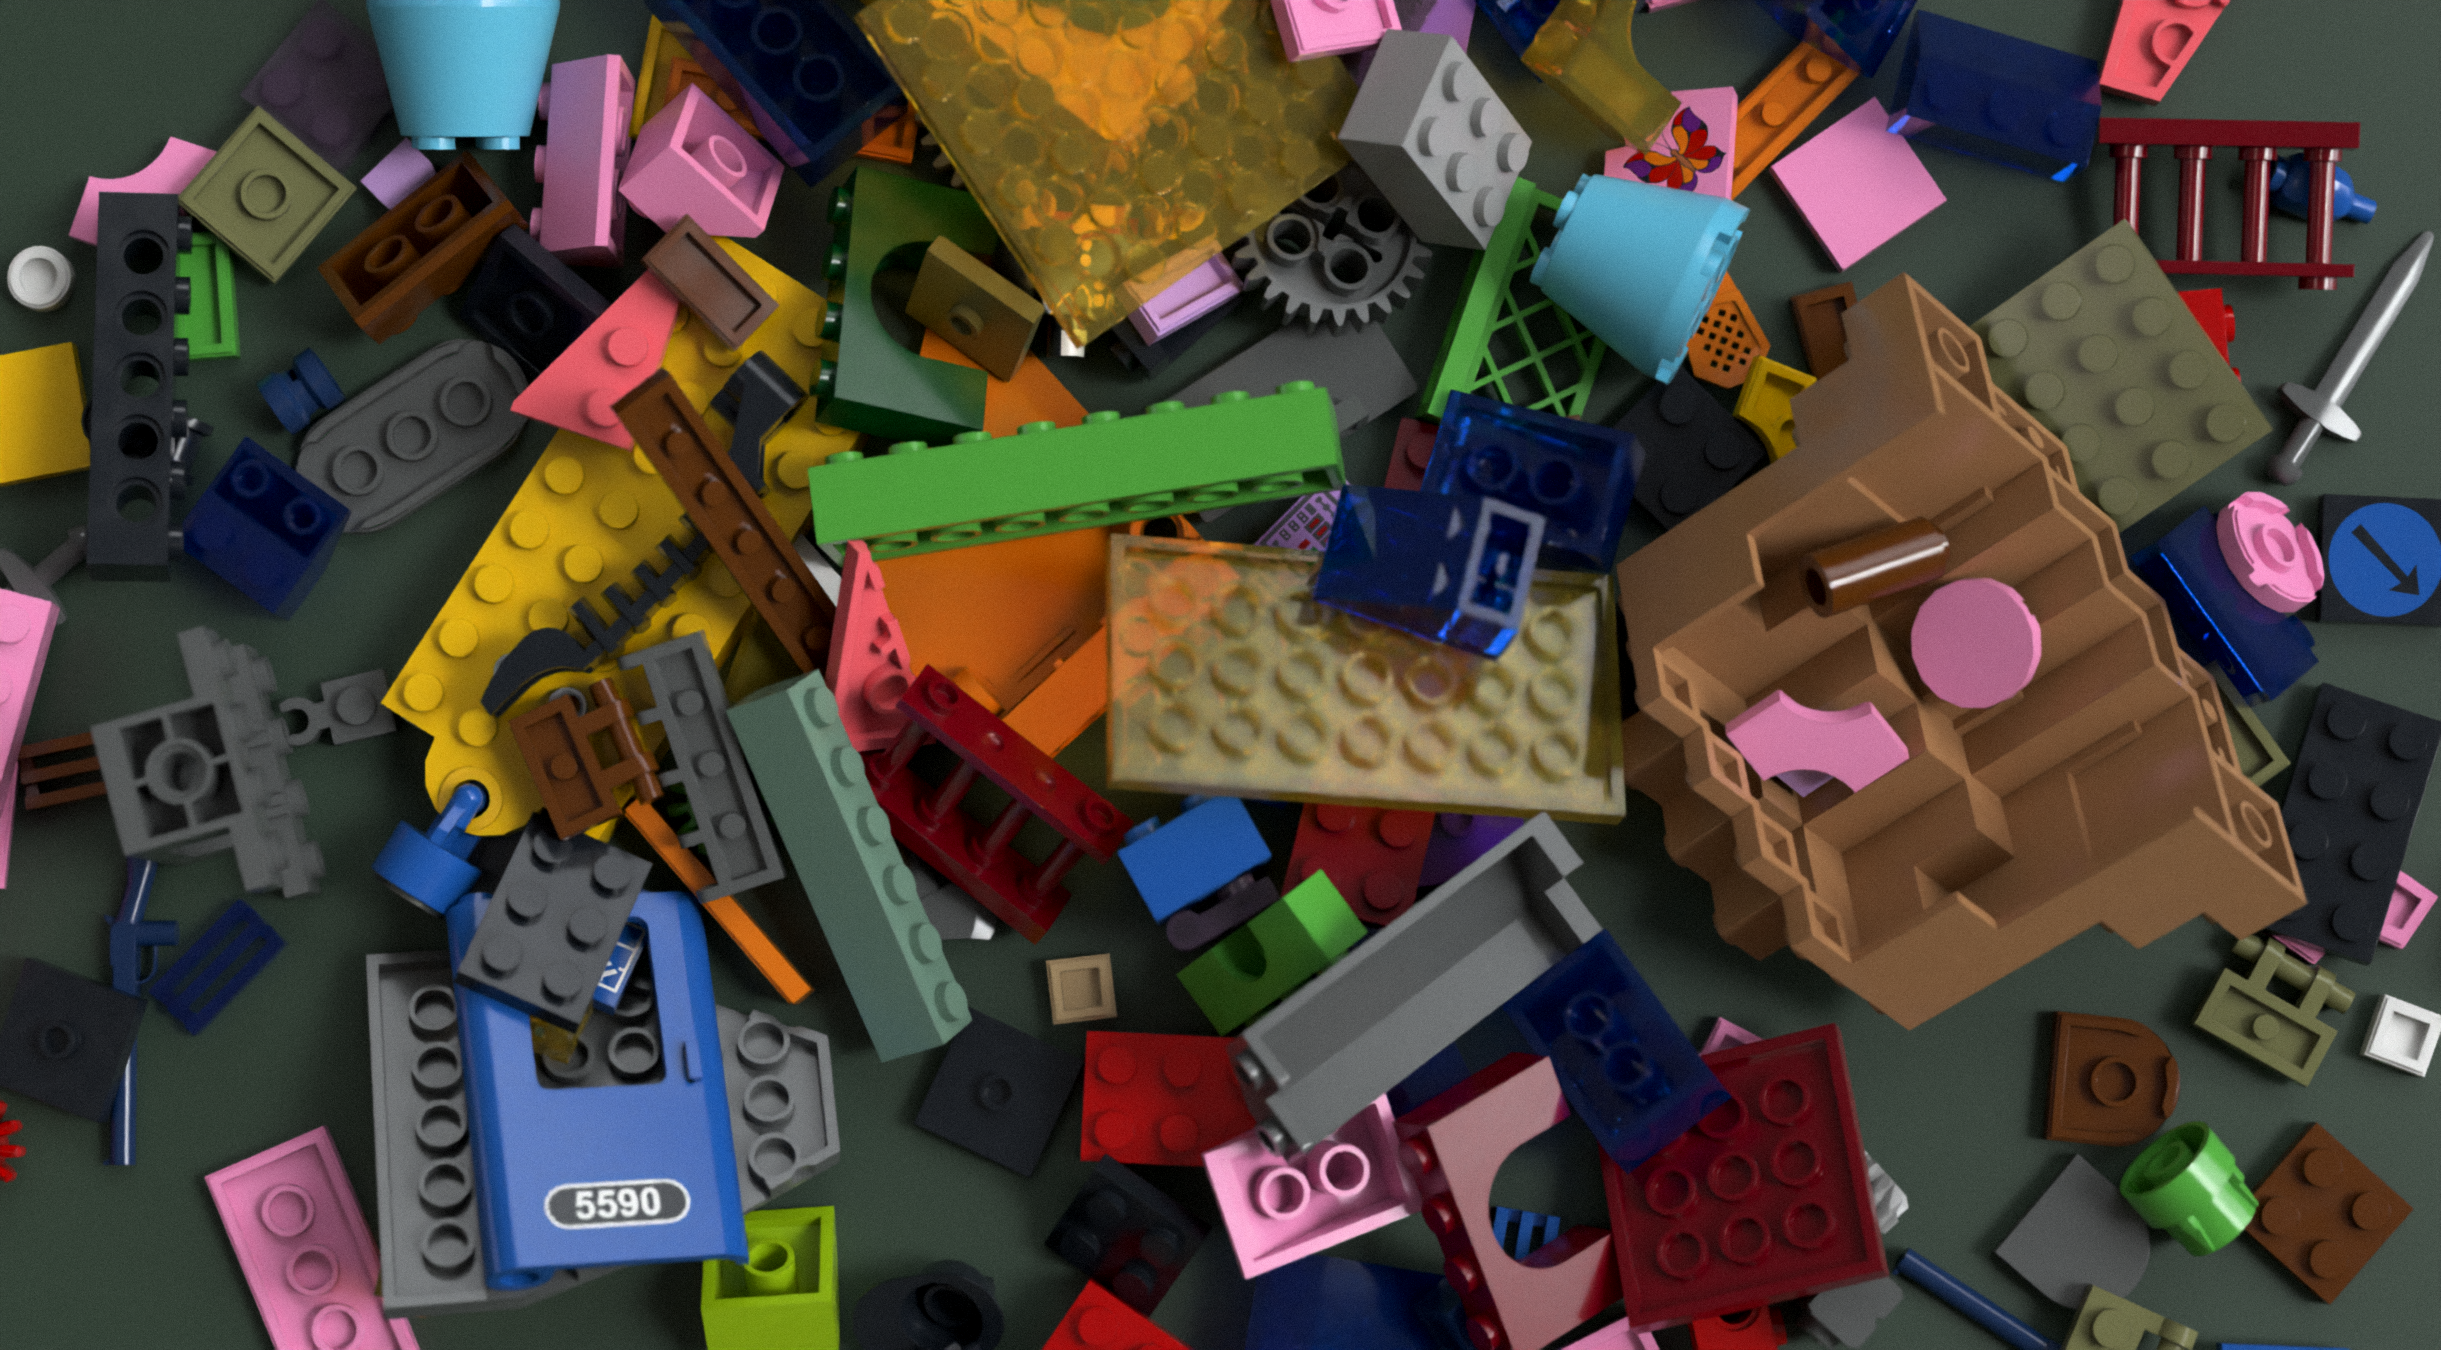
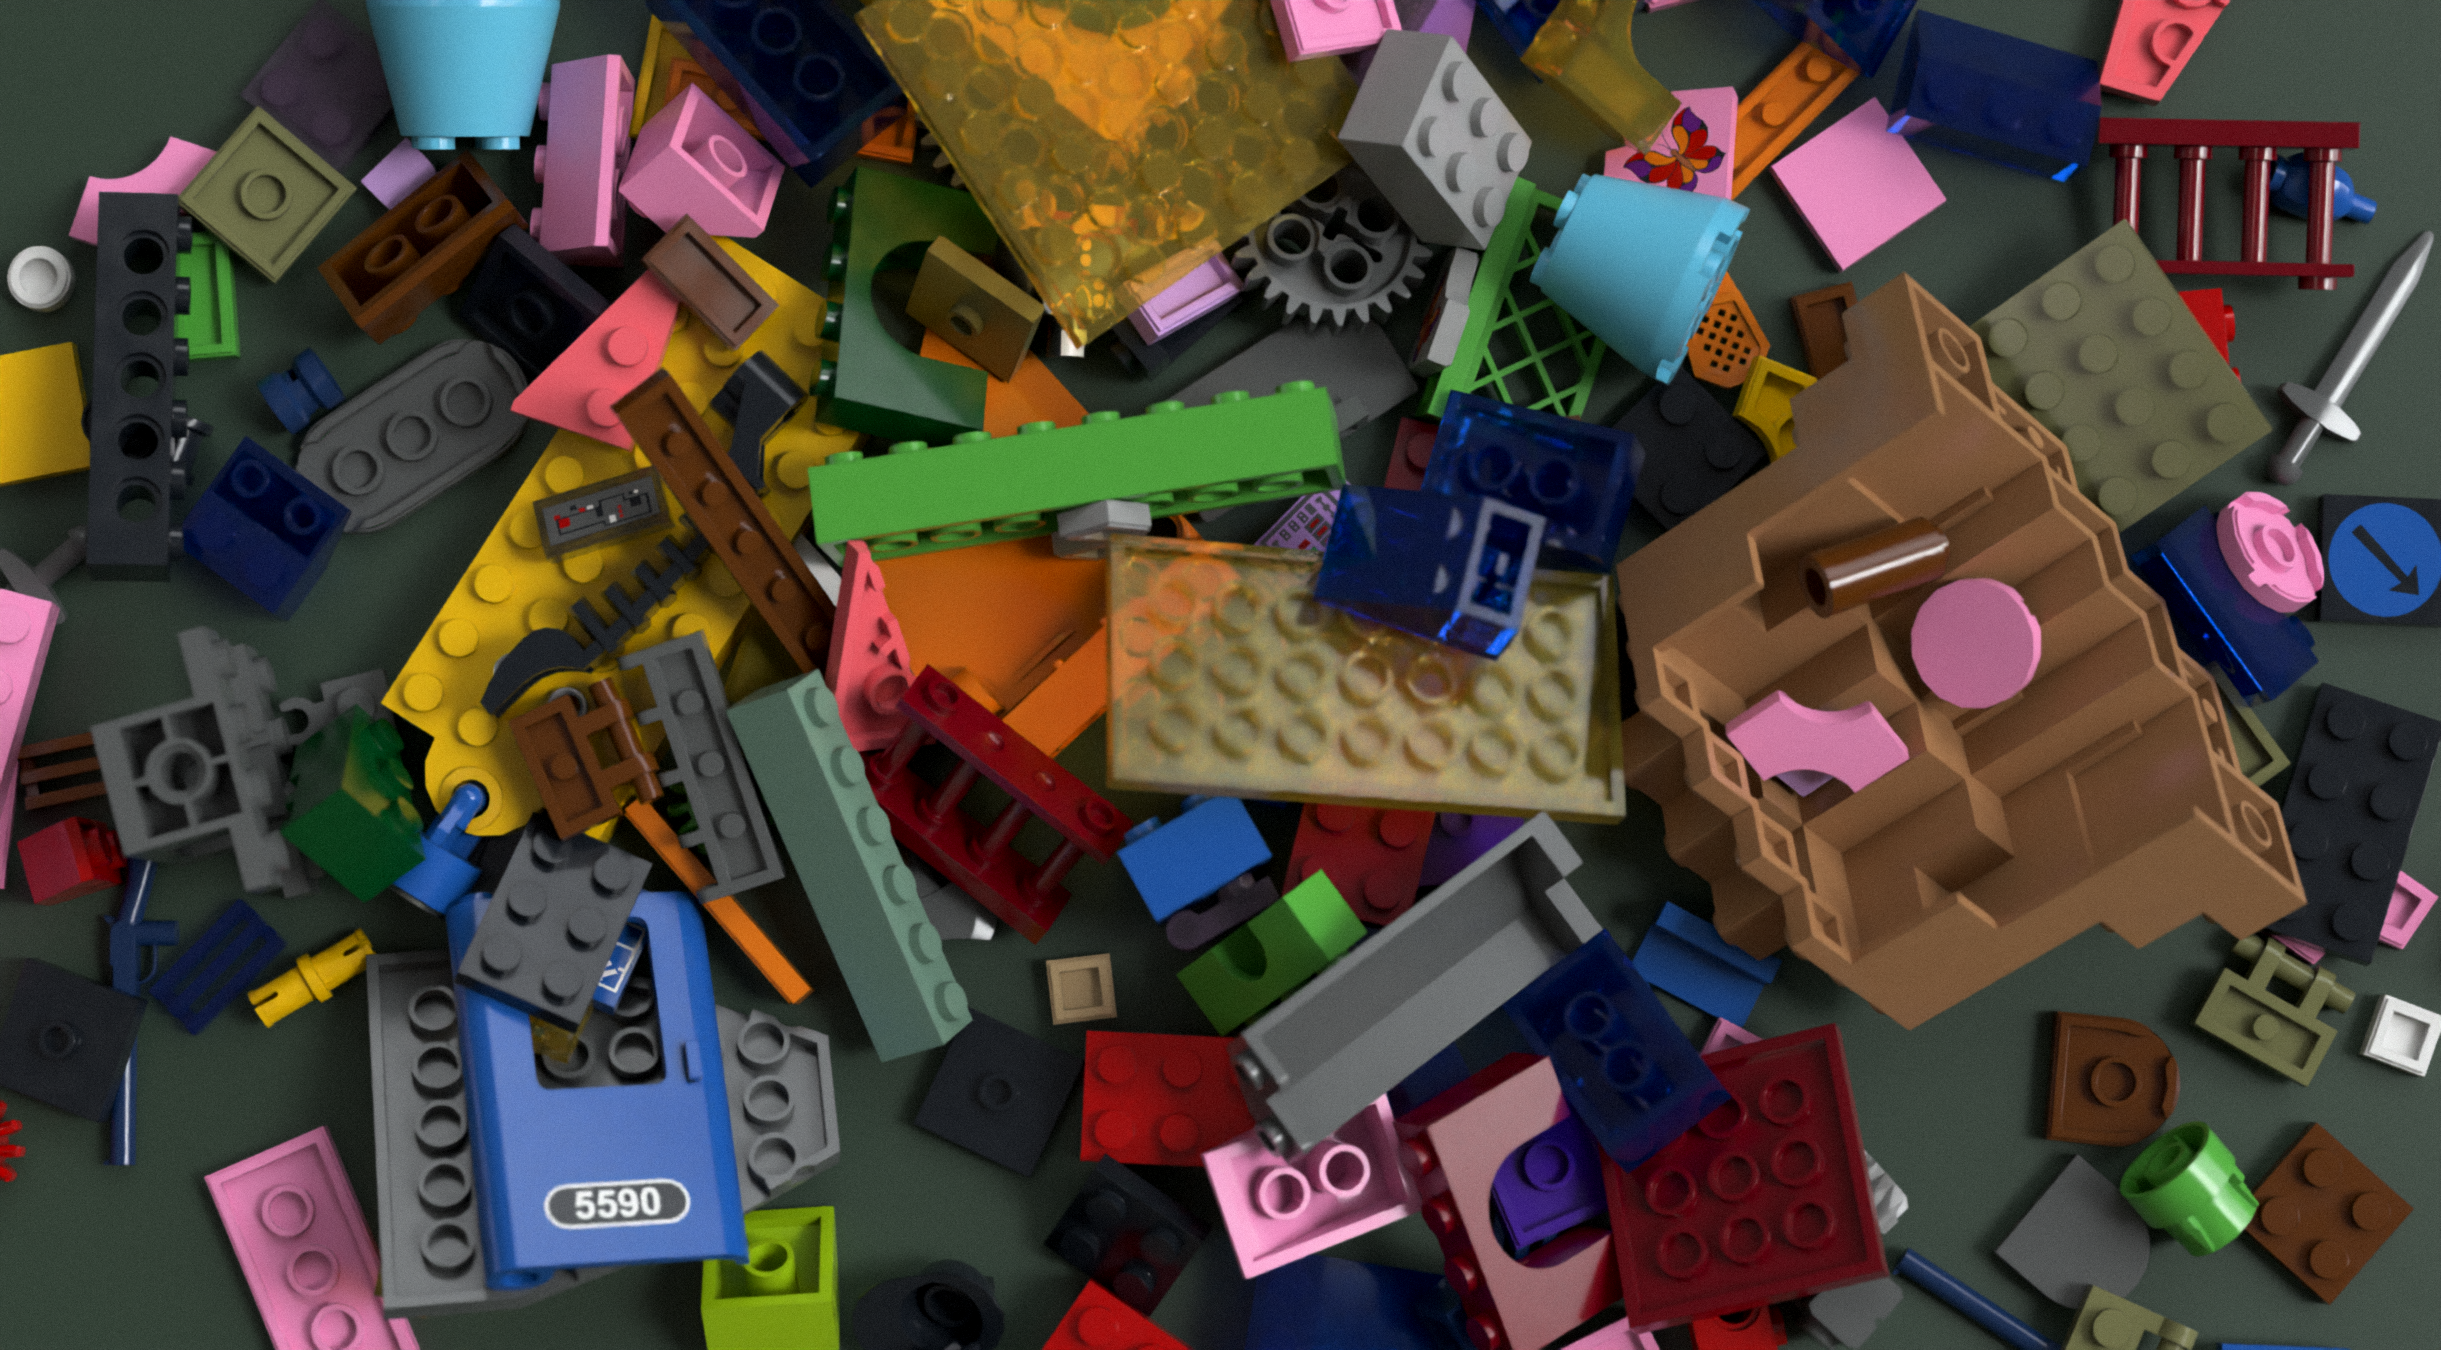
none -> red slope [17,816,127,906]
none -> yellow pin [247,928,377,1028]
none -> dark green wedge [279,704,426,903]
none -> slope [533,466,676,564]
none -> light grey tile [1051,500,1152,561]
none -> light grey tile [1406,247,1480,379]
none -> dark purple plate [1489,1082,1609,1251]
none -> blue panel [1629,901,1782,1027]

